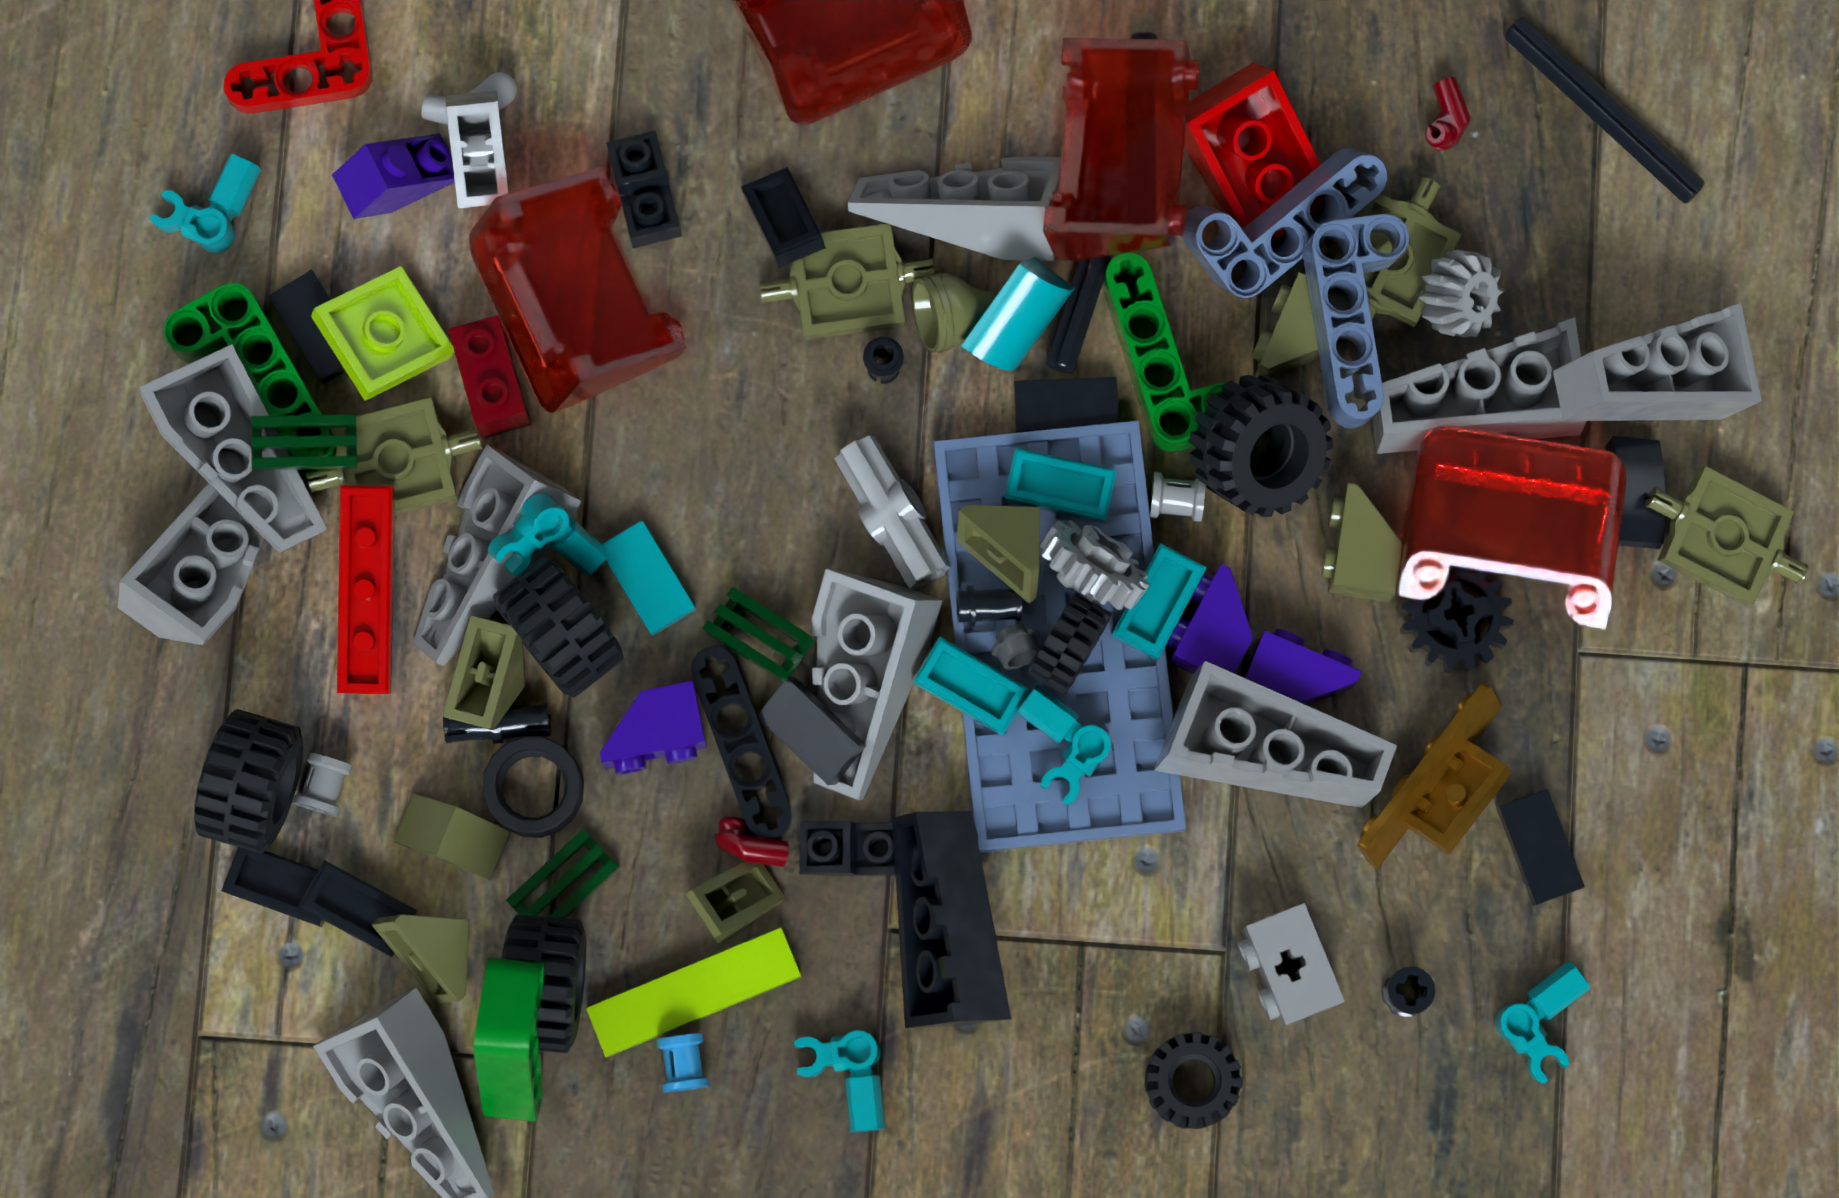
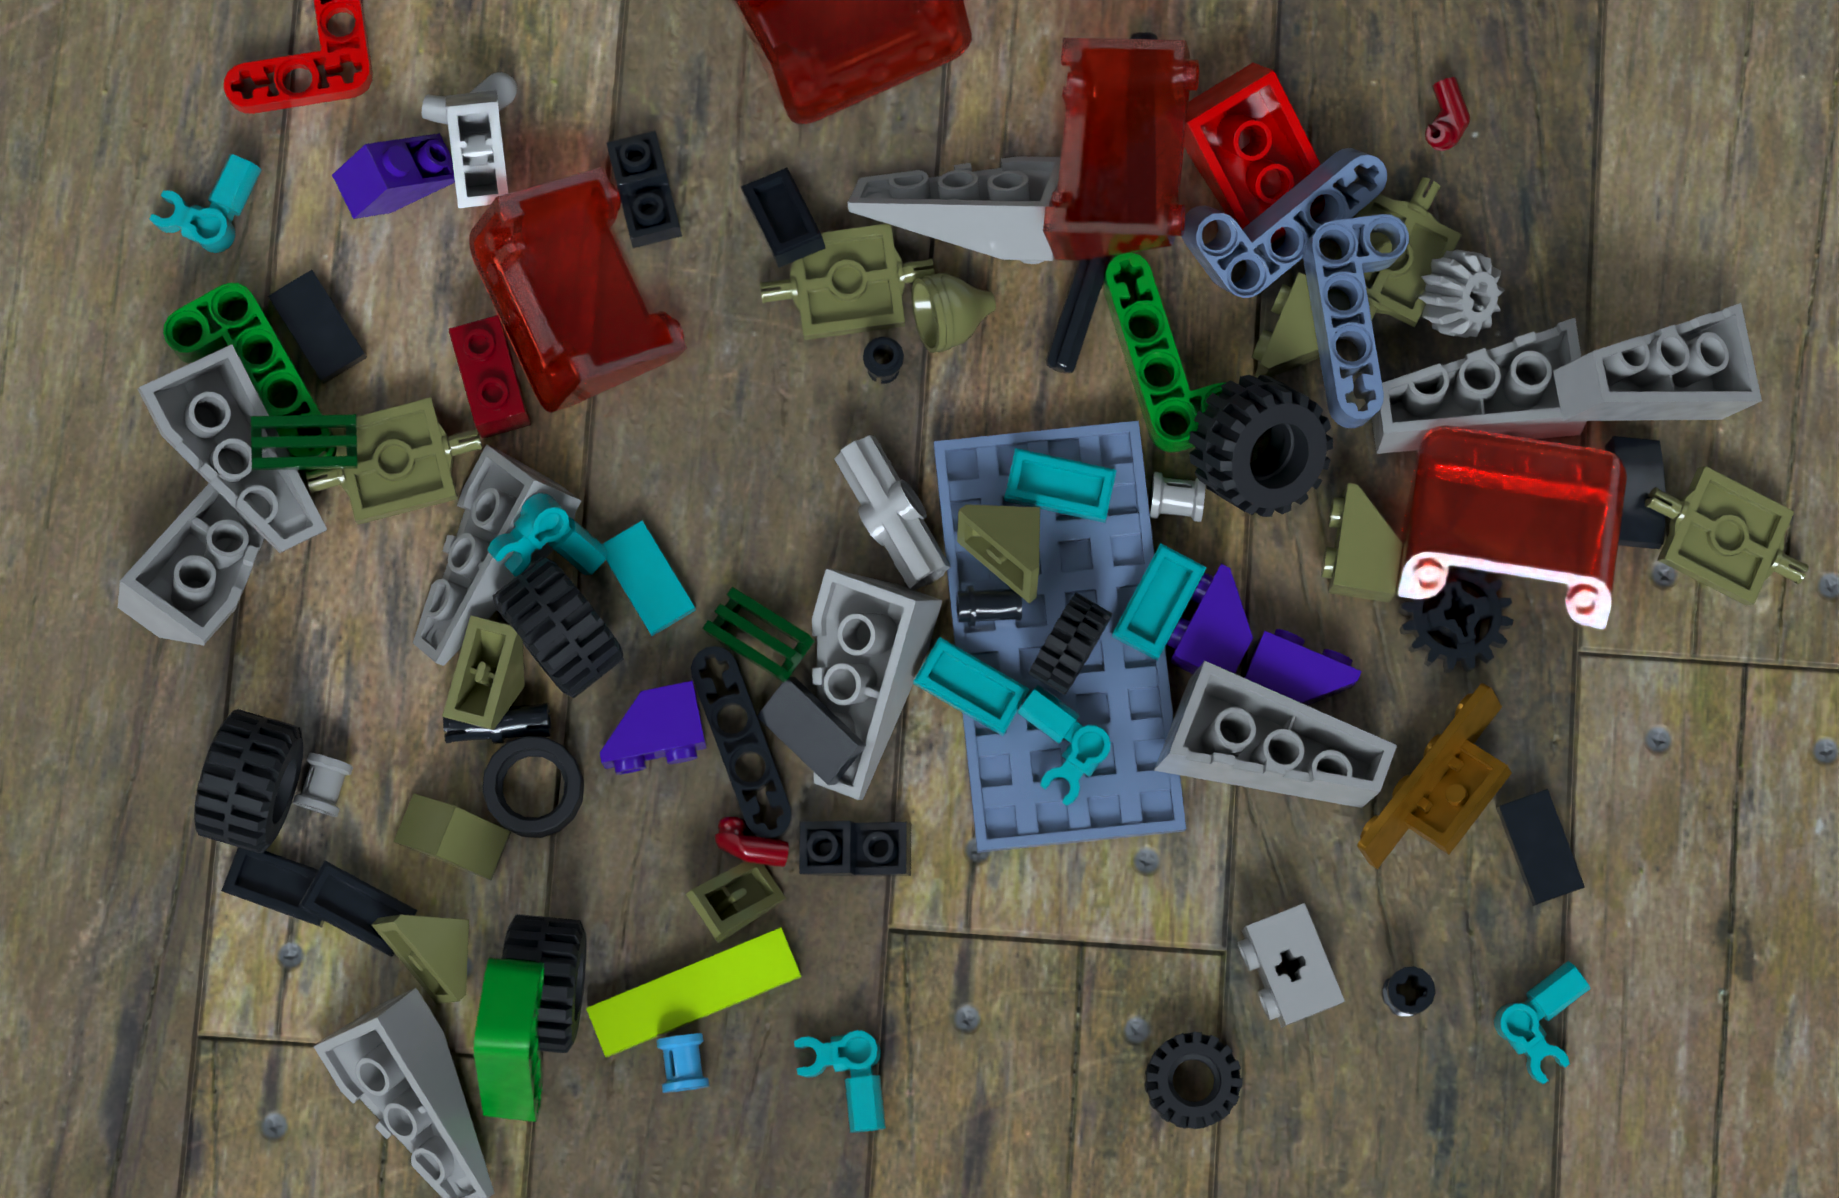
lime plate [311,266,454,401] -> none
red tile [337,485,395,694] -> none
dark green tile [506,829,620,919] -> none
black wedge [892,811,1011,1028] -> none
teal brick [961,257,1075,371] -> none
dark grey plate [991,623,1041,670] -> none
black tile [1014,377,1119,433] -> none
light grey gear [1040,520,1150,610] -> none
black axle [1505,16,1705,203] -> none

